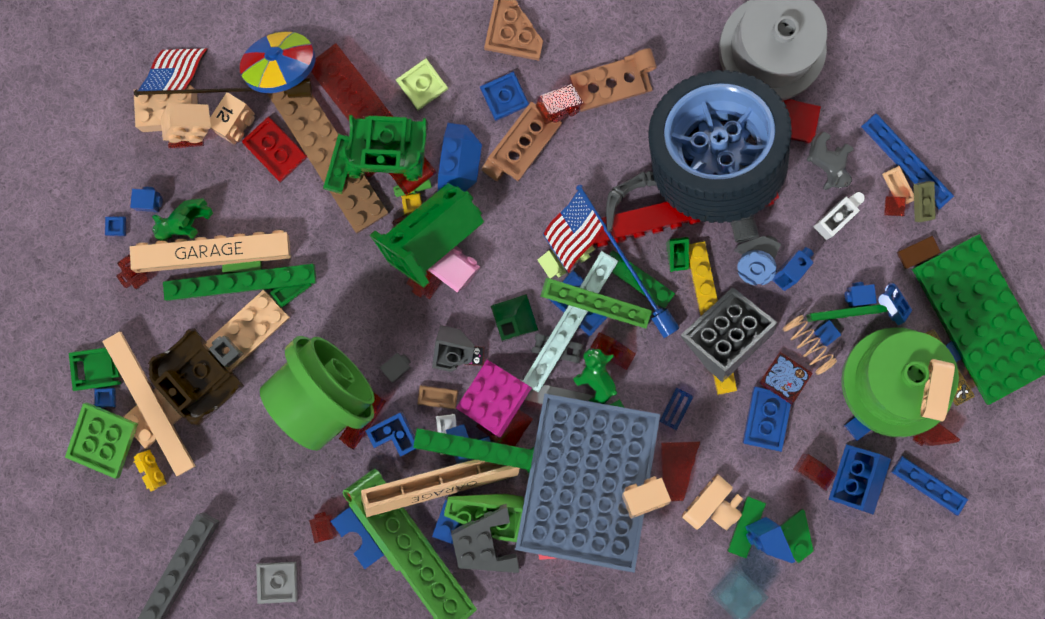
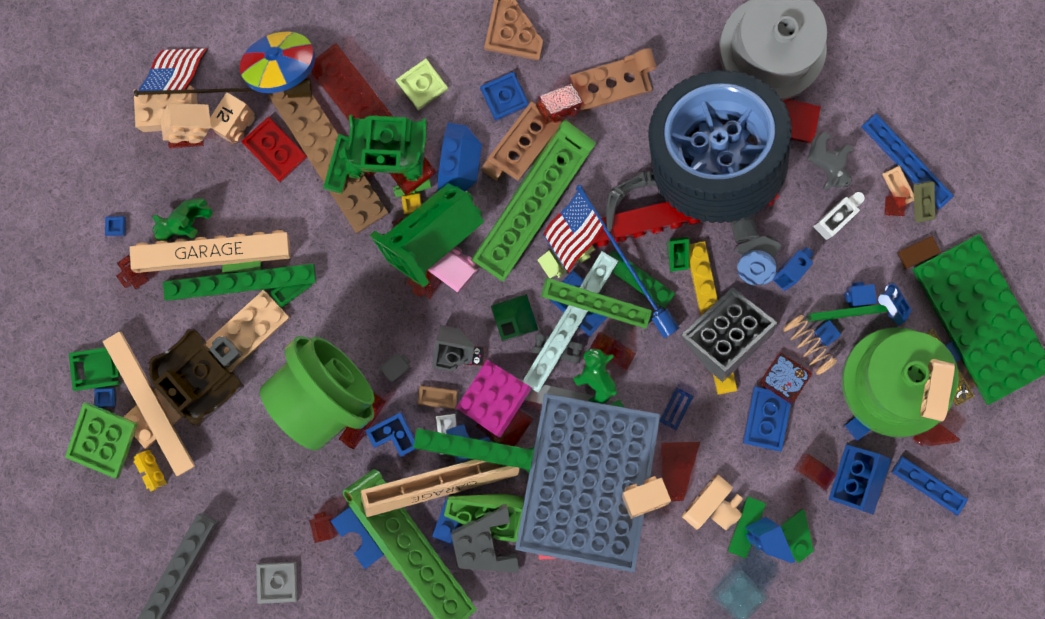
blue brick [130,187,163,212] -> none
none -> bright green hinge [471,119,596,282]

